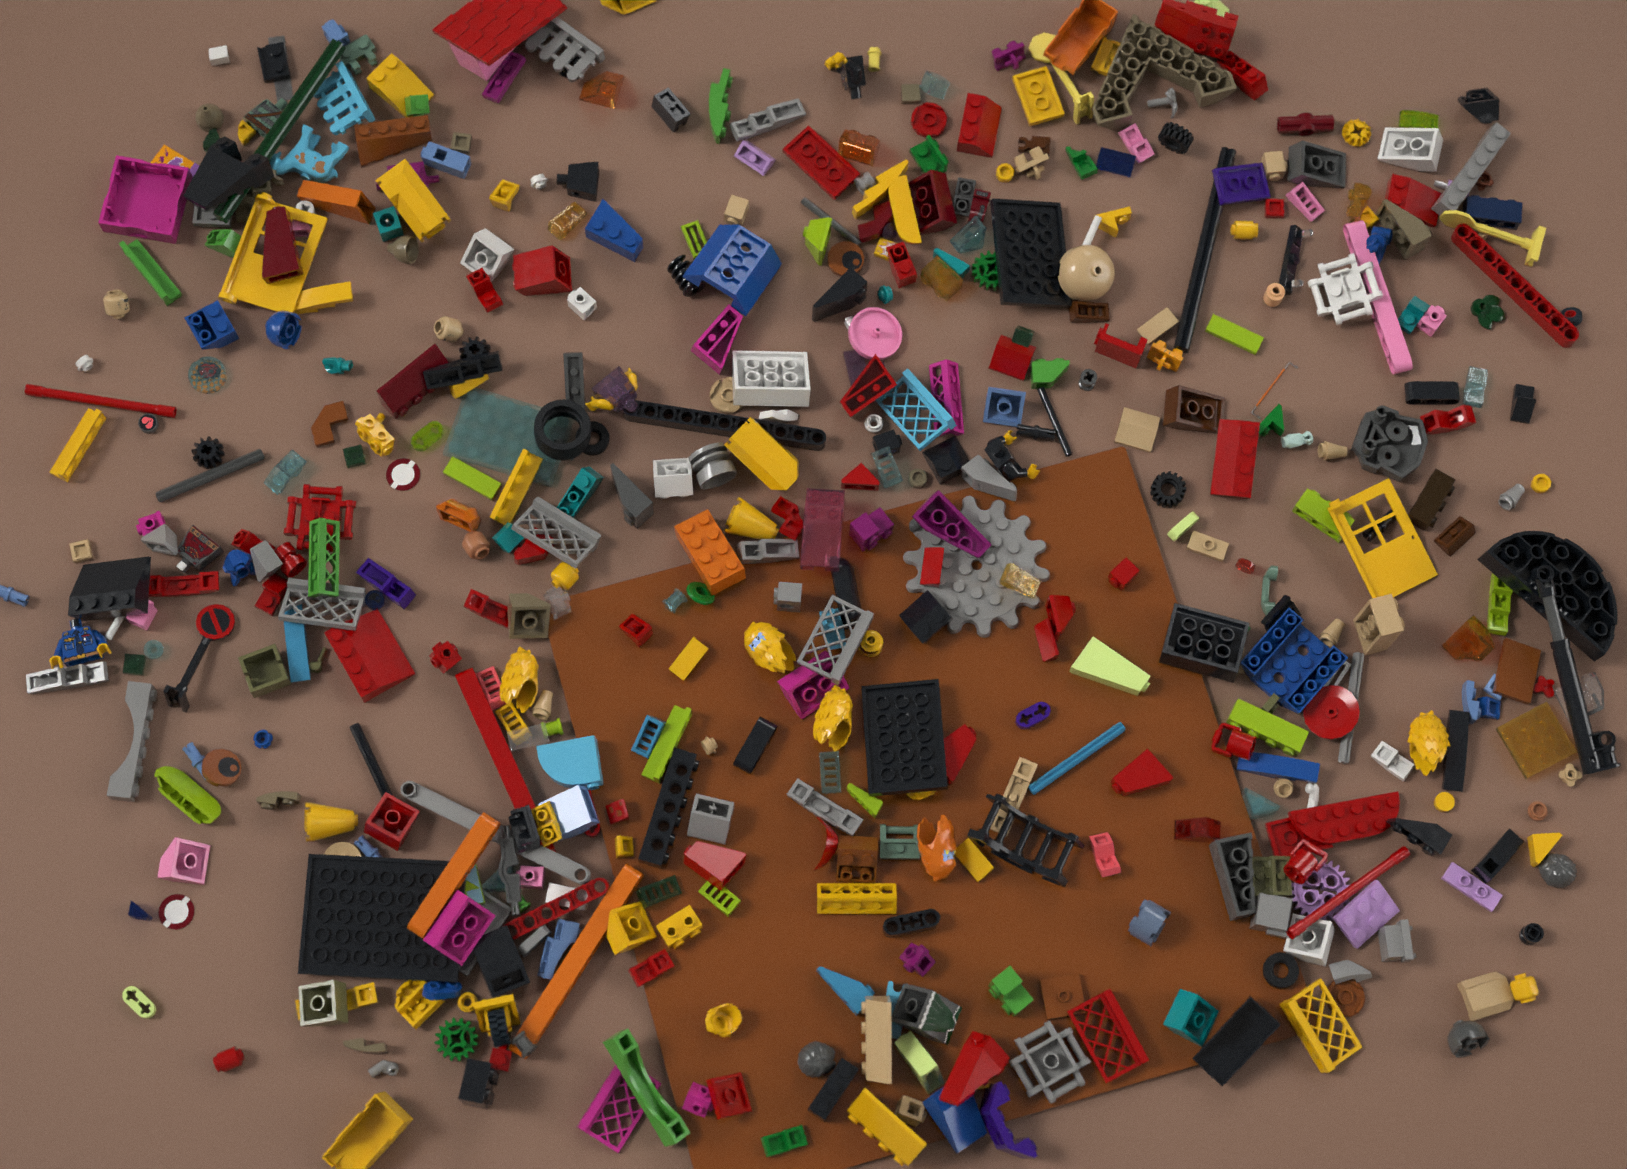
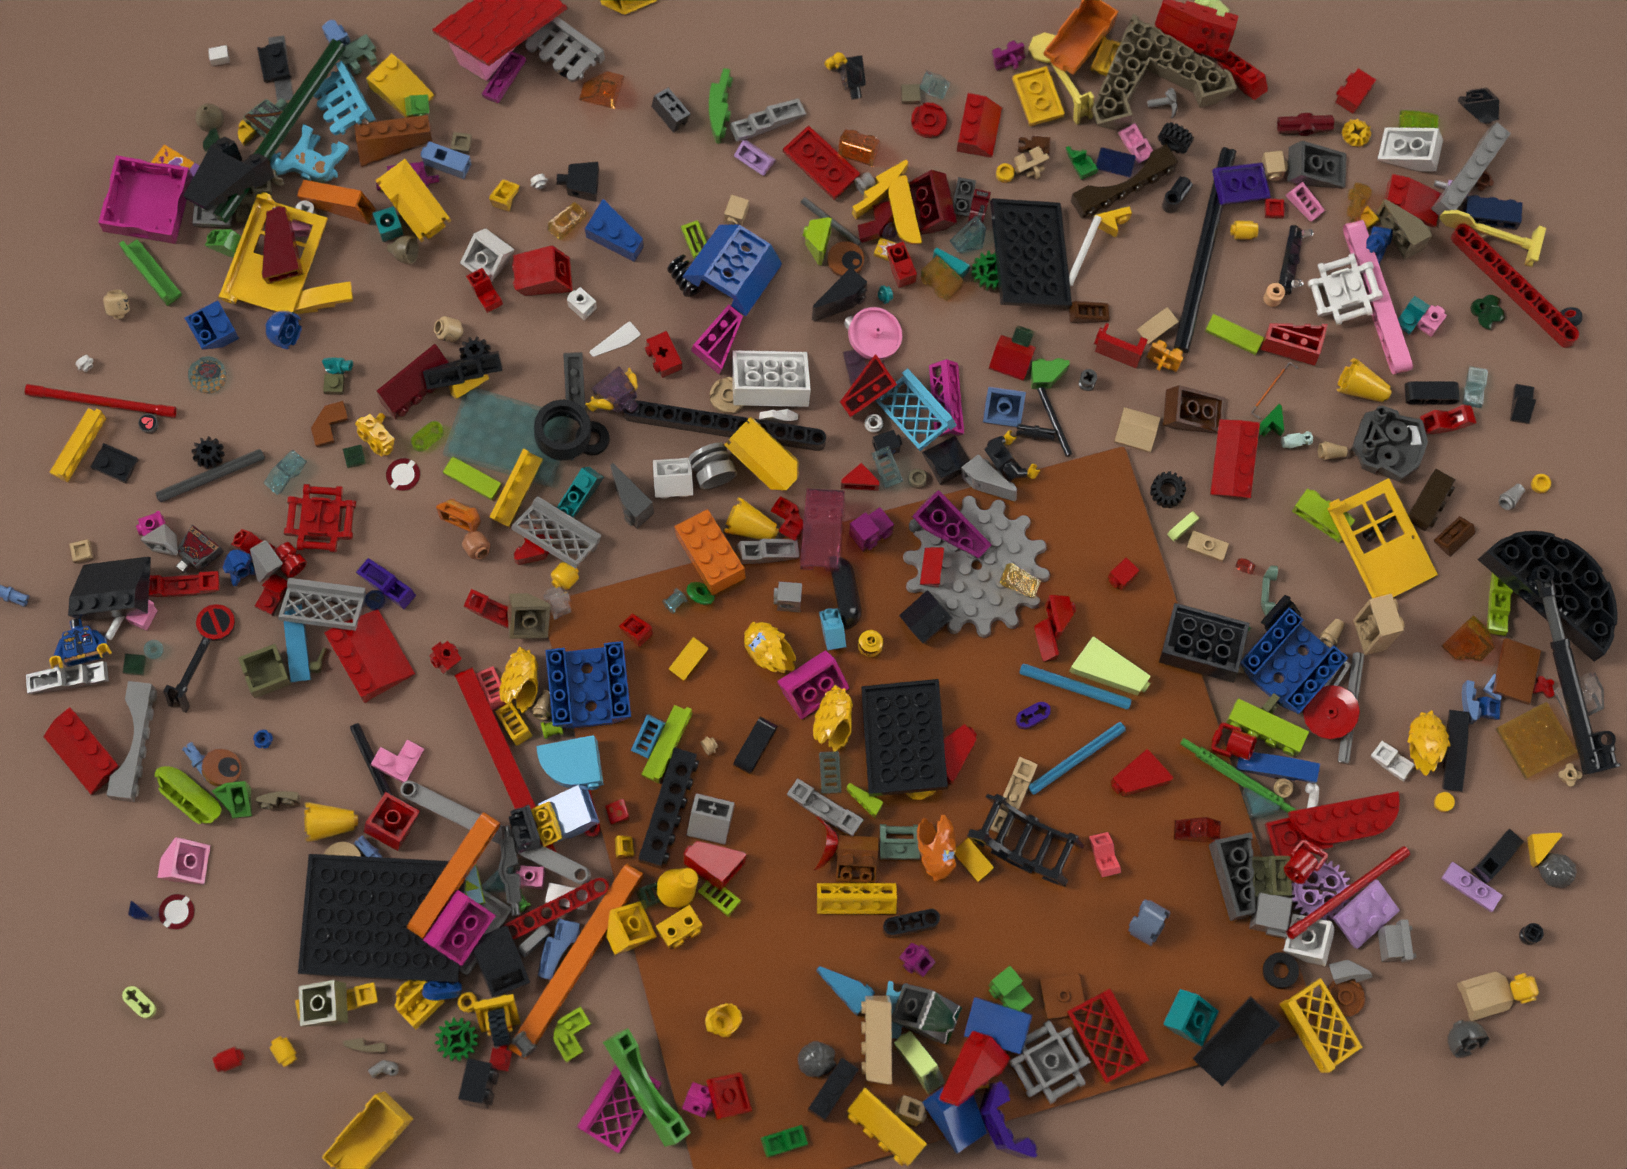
bright green fence [308,518,340,598] -> none
teal brick [492,522,525,553] -> none
clear panel [507,723,550,751] -> none
red slope [628,949,675,988] -> none
light grey fence [797,595,874,685] -> none
light yellow pin [867,47,882,72] -> none
green bracket [909,135,949,174] -> none
tan cylinder [1058,245,1115,302] -> none
black slope [1387,818,1452,856] -> none
nougat plate [1527,801,1548,821] -> none
none -> red slope [43,707,120,795]
none -> black plate [90,443,139,484]
none -> bright green slope [212,781,252,818]
none -> yellow brick [269,1036,297,1068]
none -> olive plate [323,374,345,395]
none -> bright pink plate [370,740,424,783]
none -> blue slope [545,641,631,728]
none -> lime plate [553,1007,591,1063]
none -> white sticker [589,321,641,357]
none -> red brick [645,331,683,378]
none -> yellow cone [657,868,698,908]
none -> blue tile [964,997,1032,1054]
none -> dark azure axle [1020,664,1132,709]
none -> dark brown arch [1071,144,1178,218]
none -> black piece [1162,176,1193,213]
none -> bright green axle [1180,738,1297,813]
none -> red wedge [1261,323,1328,366]
none -> red brick [1335,68,1376,114]
none -> yellow cone [1337,358,1392,402]

